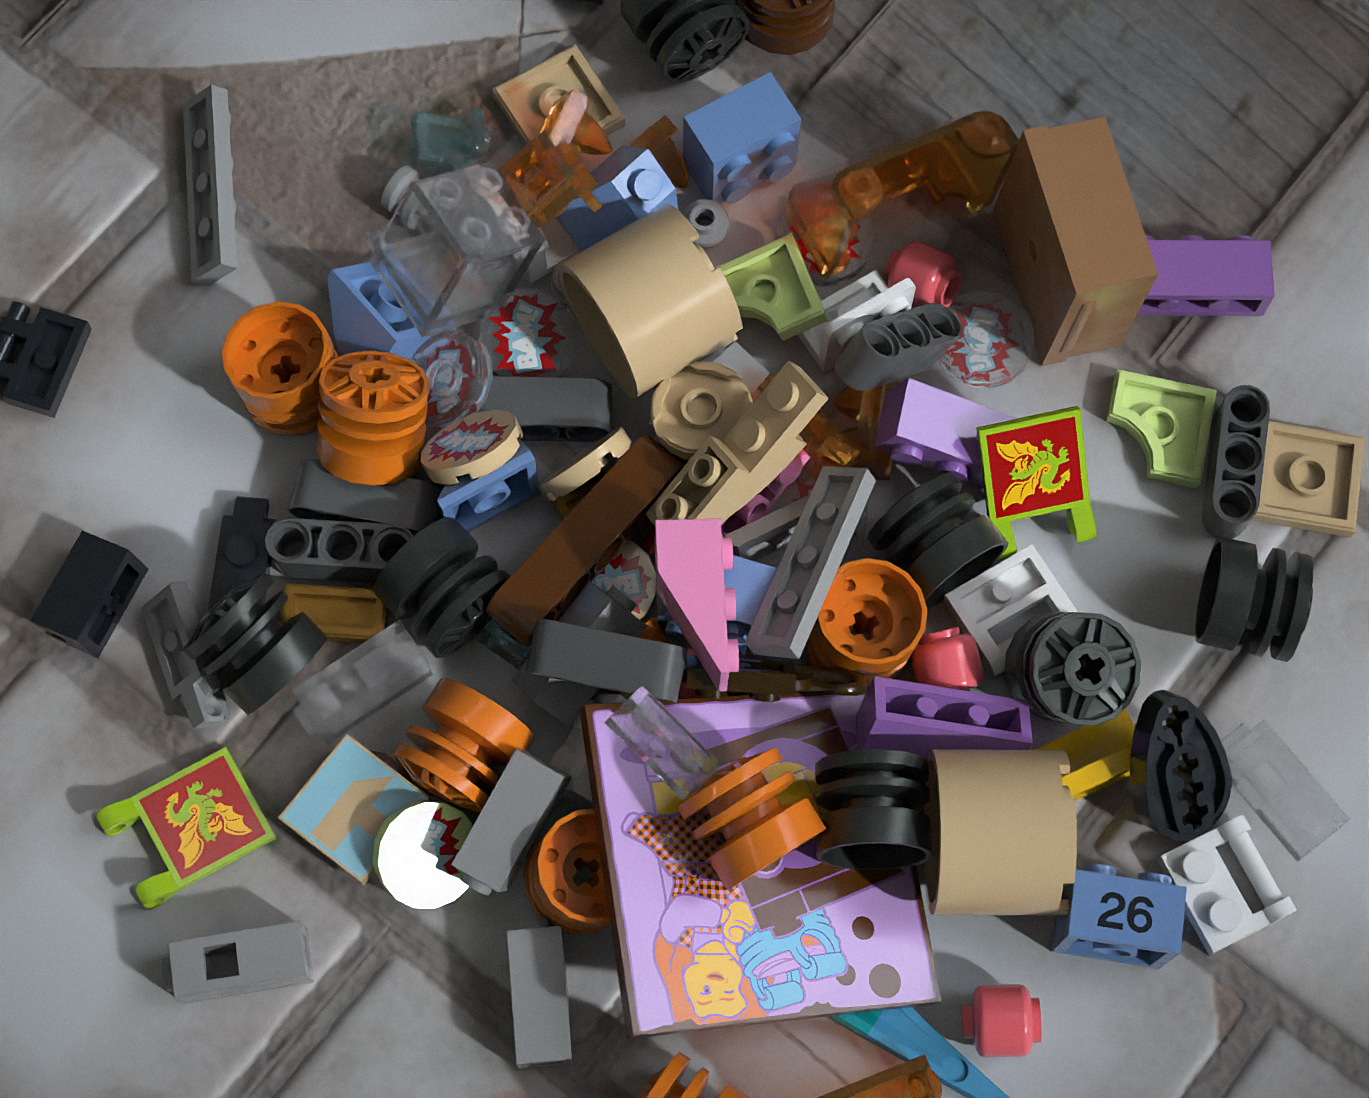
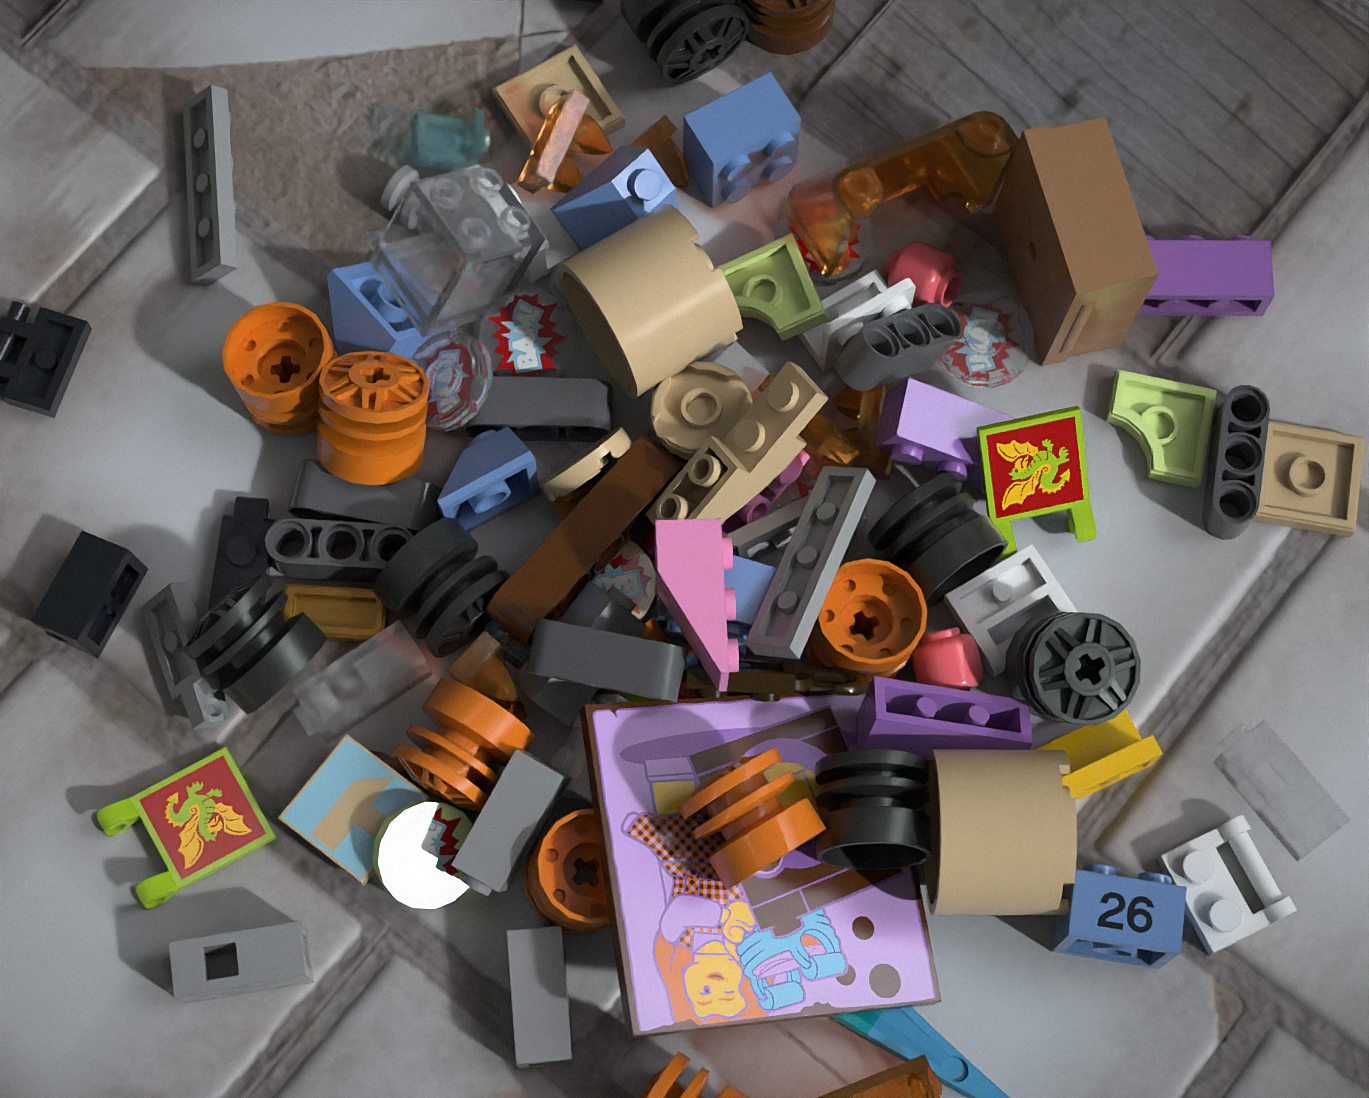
tan tile [421,409,523,485] -> none
clear orange bracket [498,131,603,228] -> none
clear plate [604,686,721,800] -> none
light grey plate [682,199,729,248] -> none
coral head [961,984,1042,1058] -> none
black piece [1130,689,1232,841] -> none
pearl dark grey wheel [1195,537,1313,662] -> none
none -> clear orange tile [448,631,528,720]

